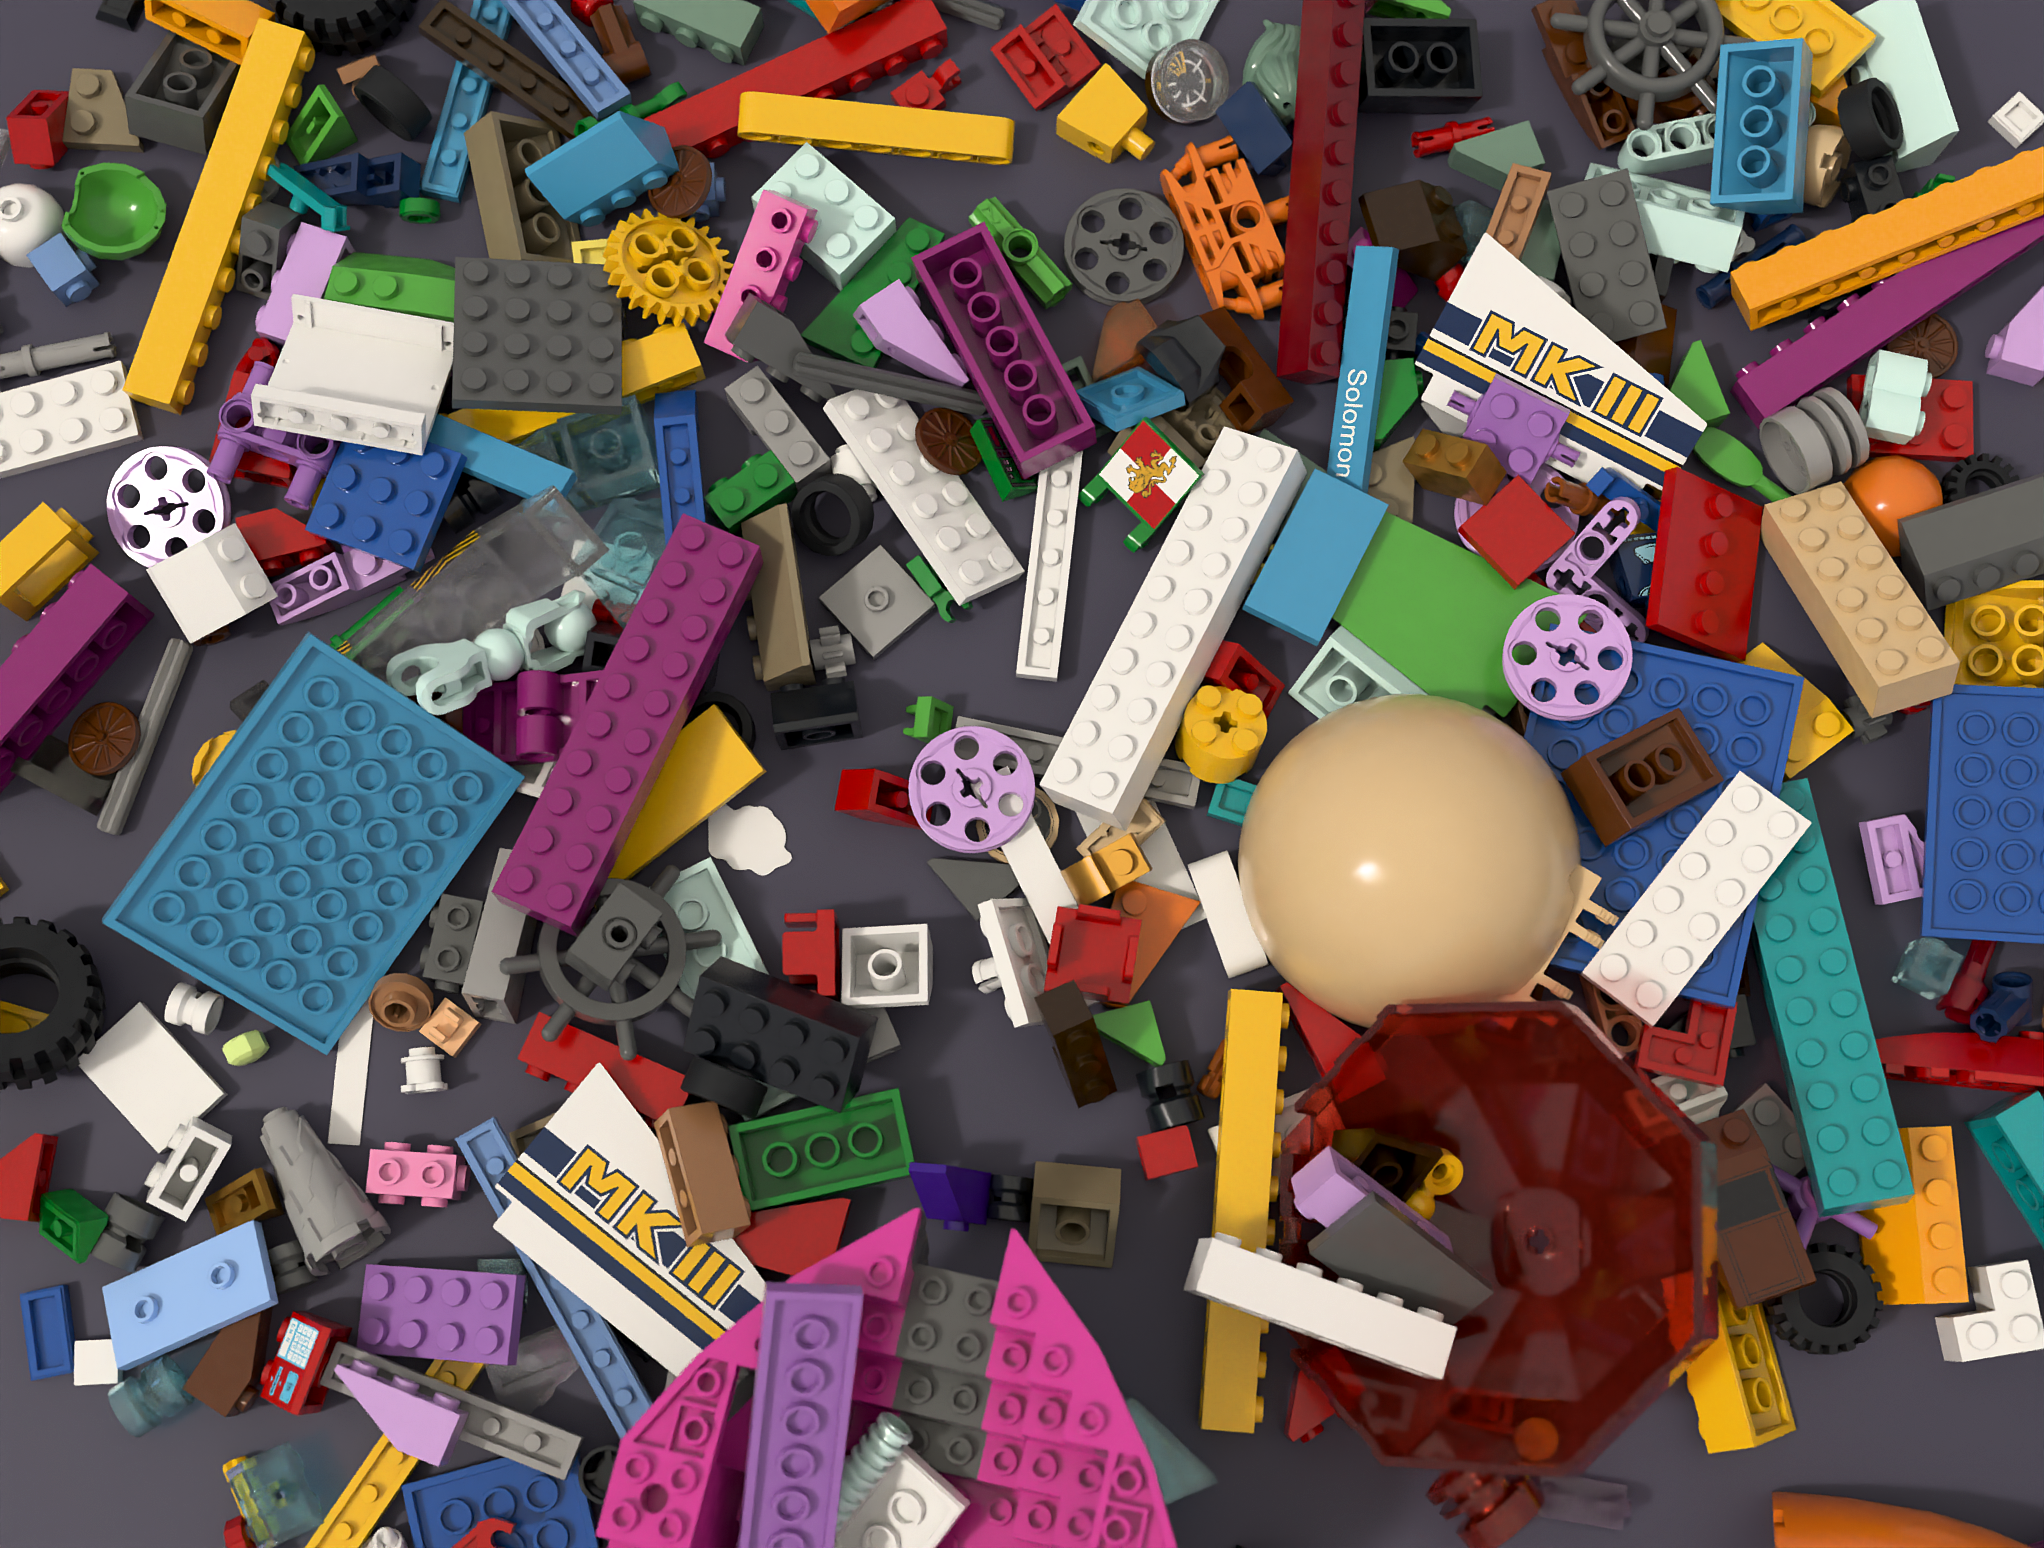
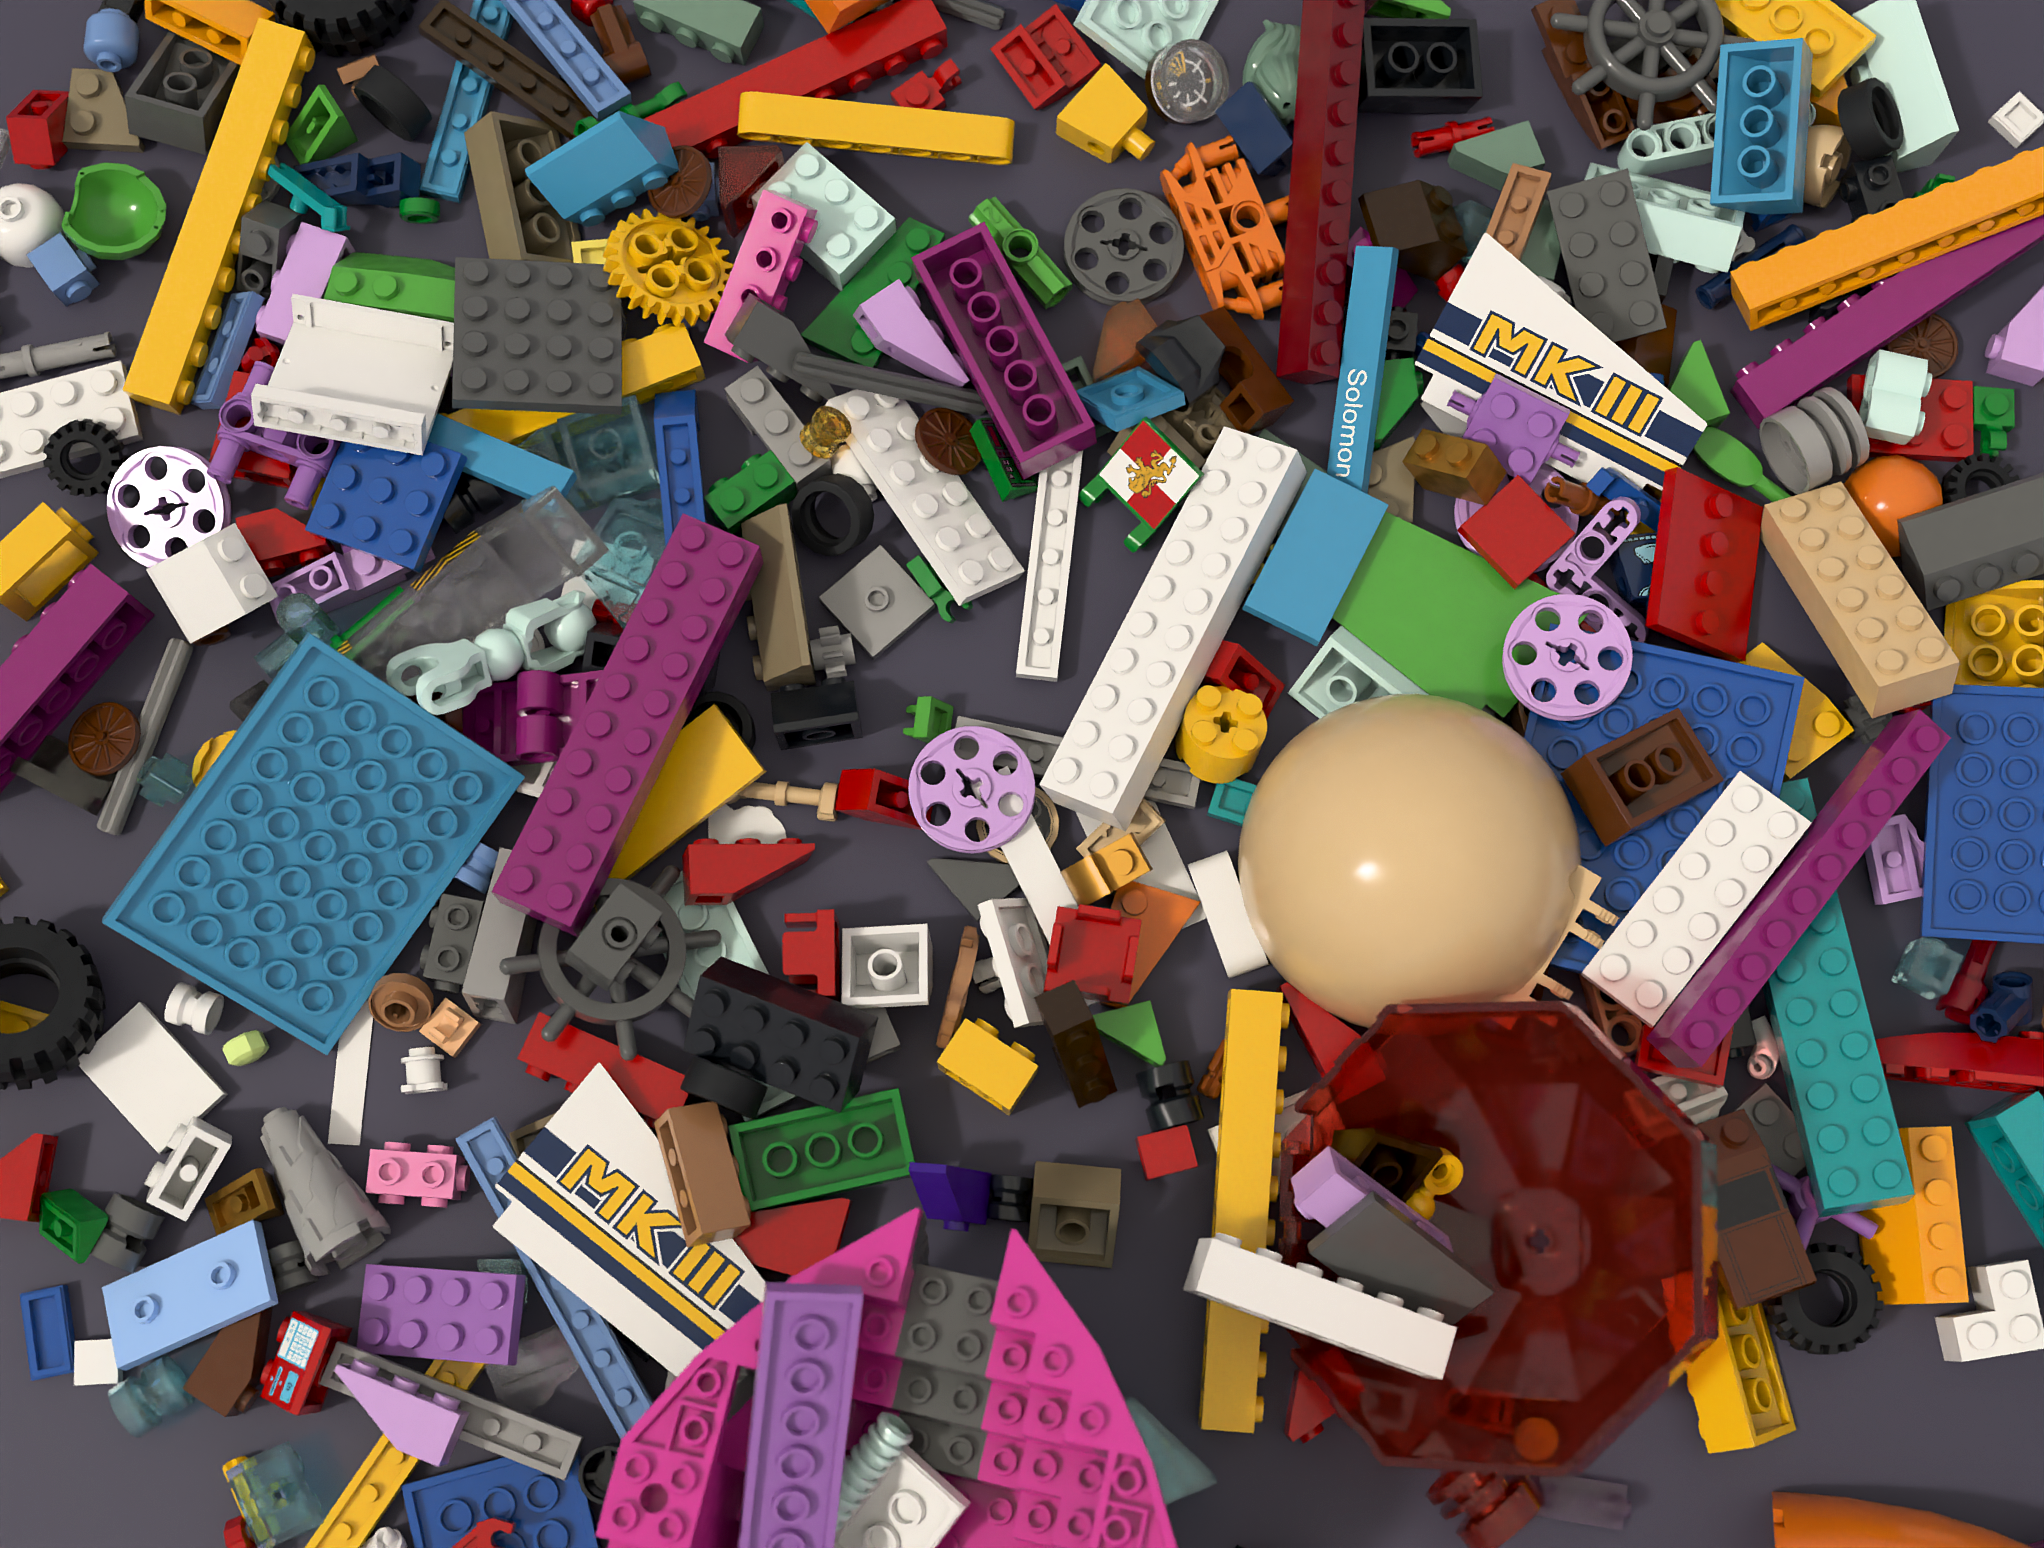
none -> black tyre [43,419,126,497]
none -> medium blue head [83,8,140,72]
none -> clear light blue gear [137,753,192,807]
none -> medium blue tile [191,291,264,409]
none -> clear light blue brick [254,593,344,680]
none -> medium blue wheel [454,842,498,894]
none -> red slope [682,838,815,905]
none -> clear red slope [718,145,785,238]
none -> tan piece [726,781,839,822]
none -> clear yellow wheel [800,406,852,459]
none -> medium nougat tile [936,925,980,1049]
none -> yellow brick [937,1018,1038,1116]
none -> magenta brick [1646,709,1951,1068]
none -> white arm [1747,1015,1780,1079]
none -> green plate [1973,386,2015,458]

